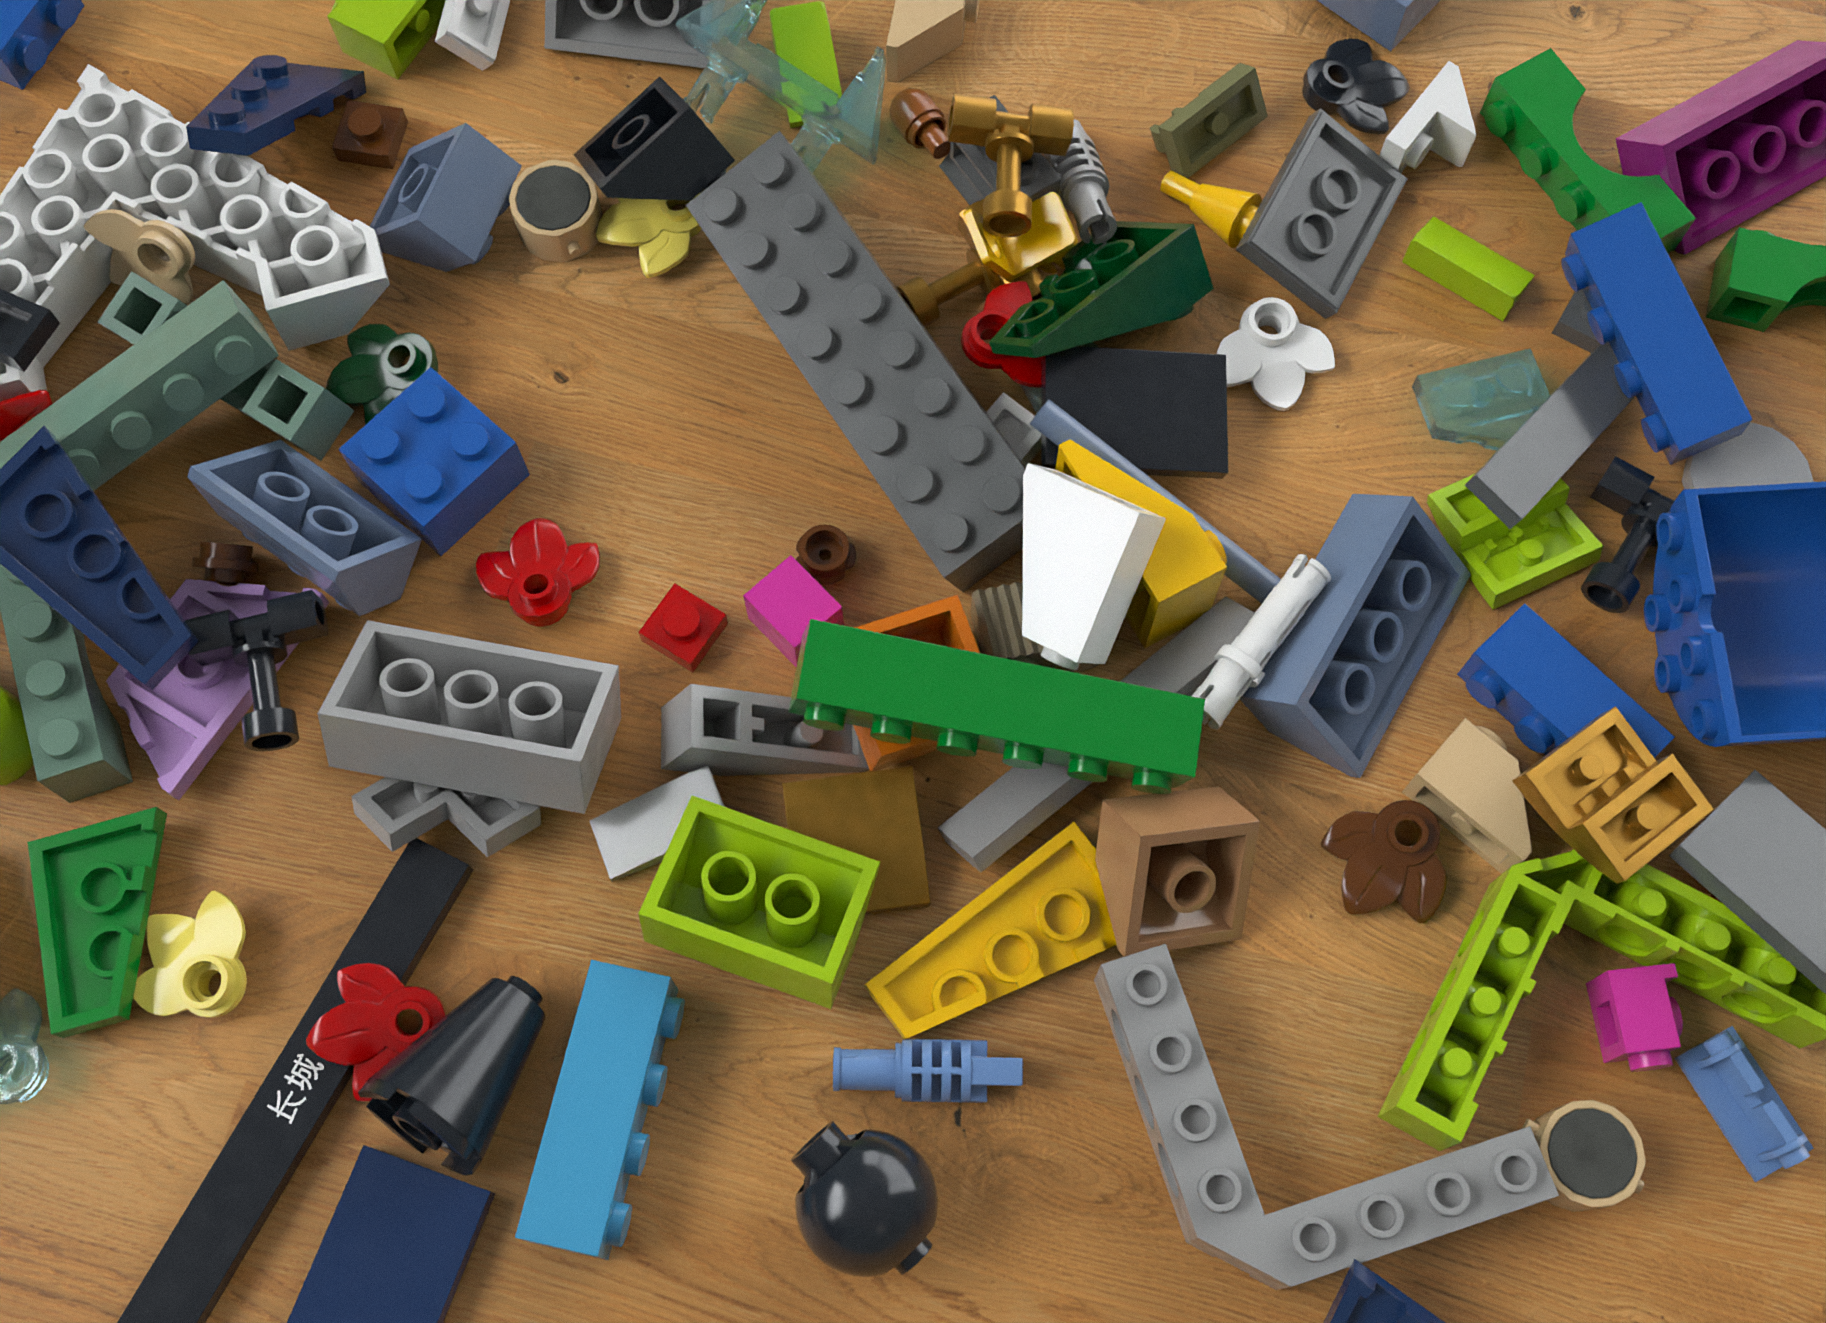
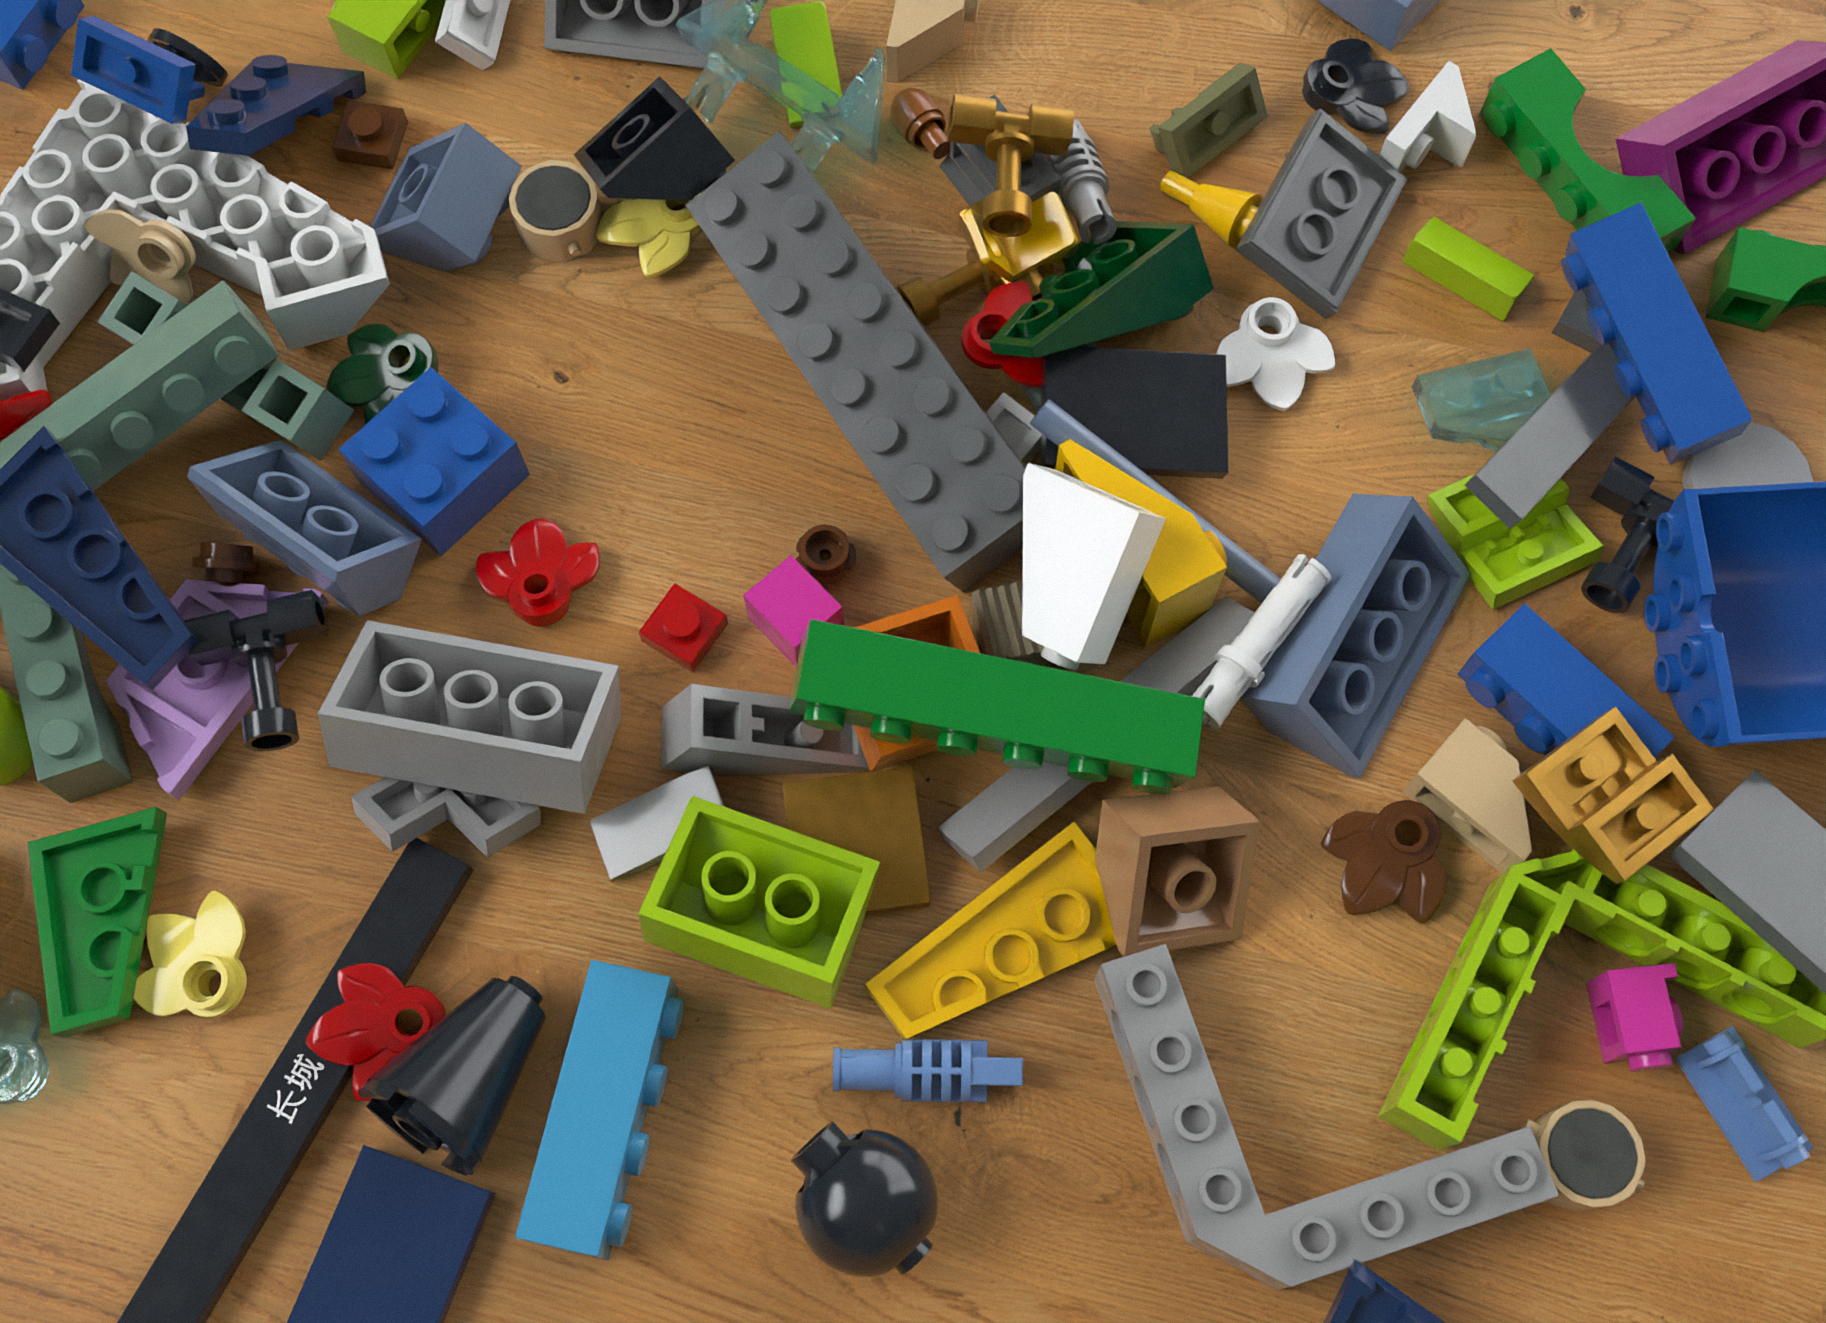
none -> blue piece [71,16,228,124]

